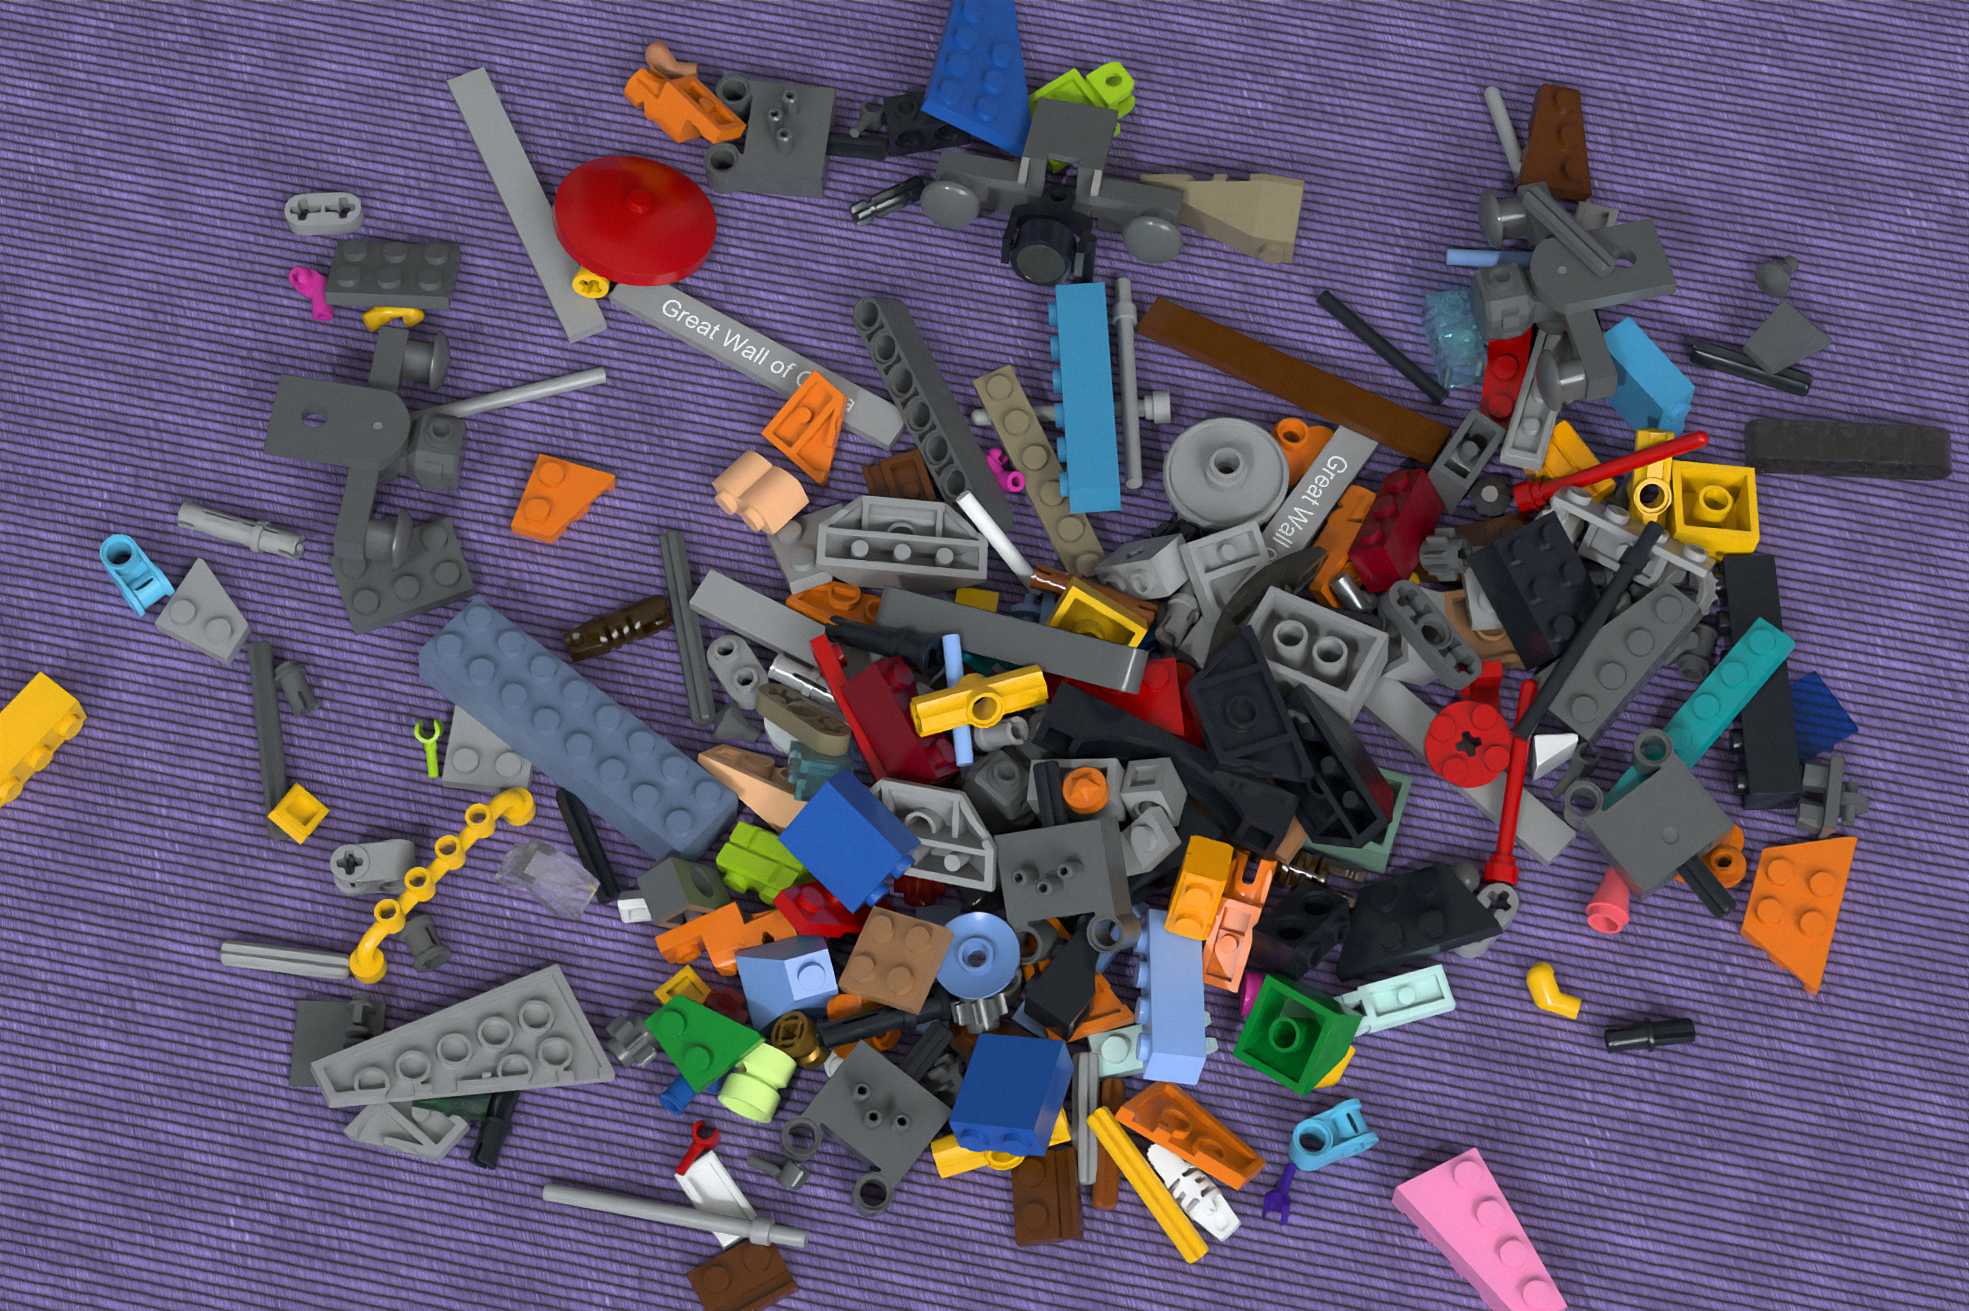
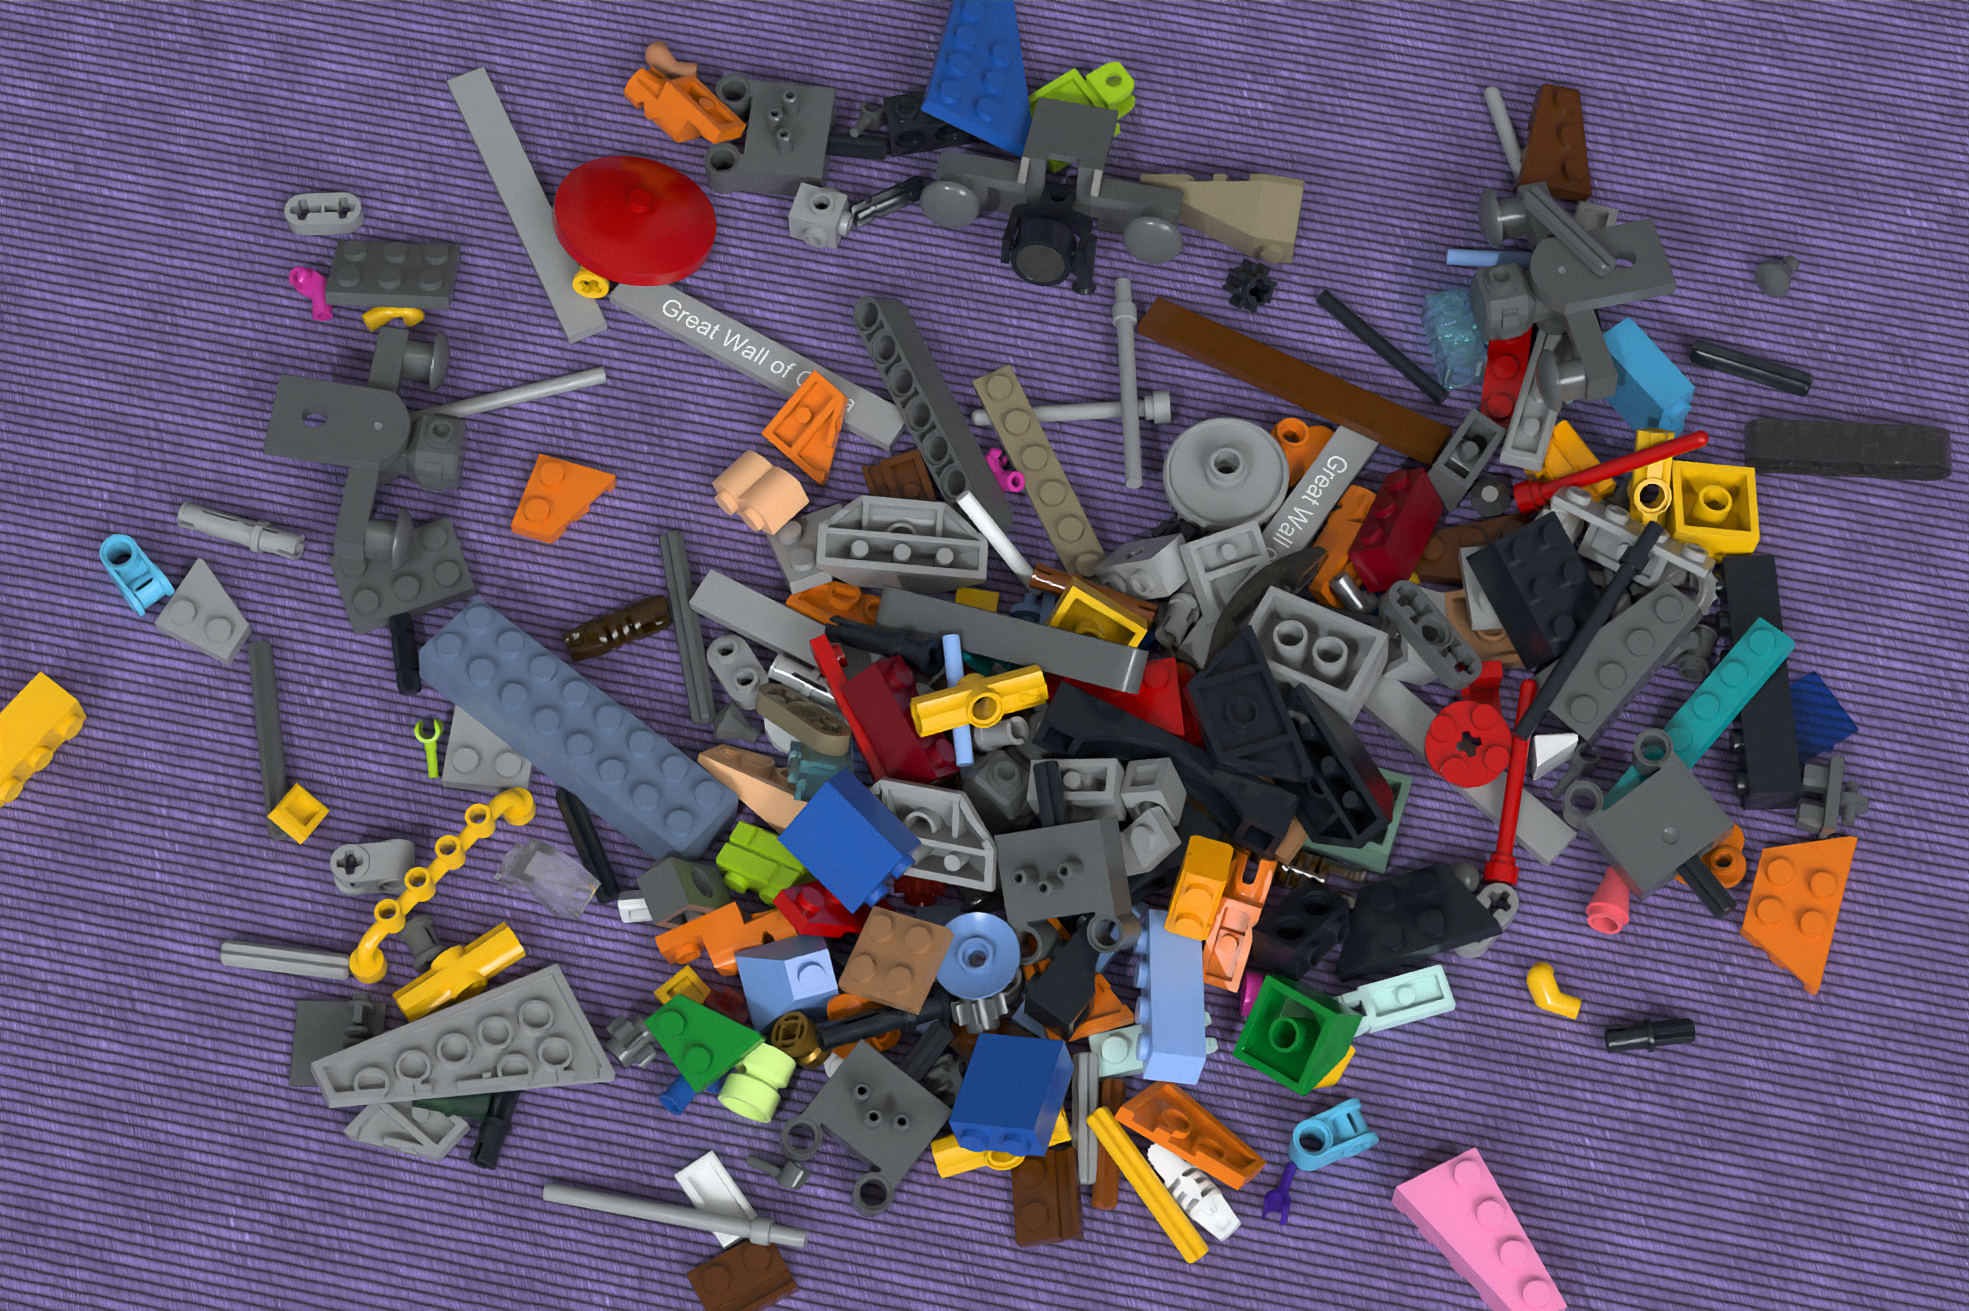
dark grey pin [274,660,320,718] -> none
red hand [675,1120,720,1176] -> none
dark azure brick [1048,282,1121,514] -> none
orange tile [1062,767,1110,814] -> none
dark grey gear [1419,527,1473,581] -> none
dark grey slope [1743,300,1832,376] -> none
none -> black axle [389,613,422,696]
none -> yellow piece [392,922,526,1023]
none -> light grey brick [788,182,854,250]
none -> black gear [1223,258,1277,313]

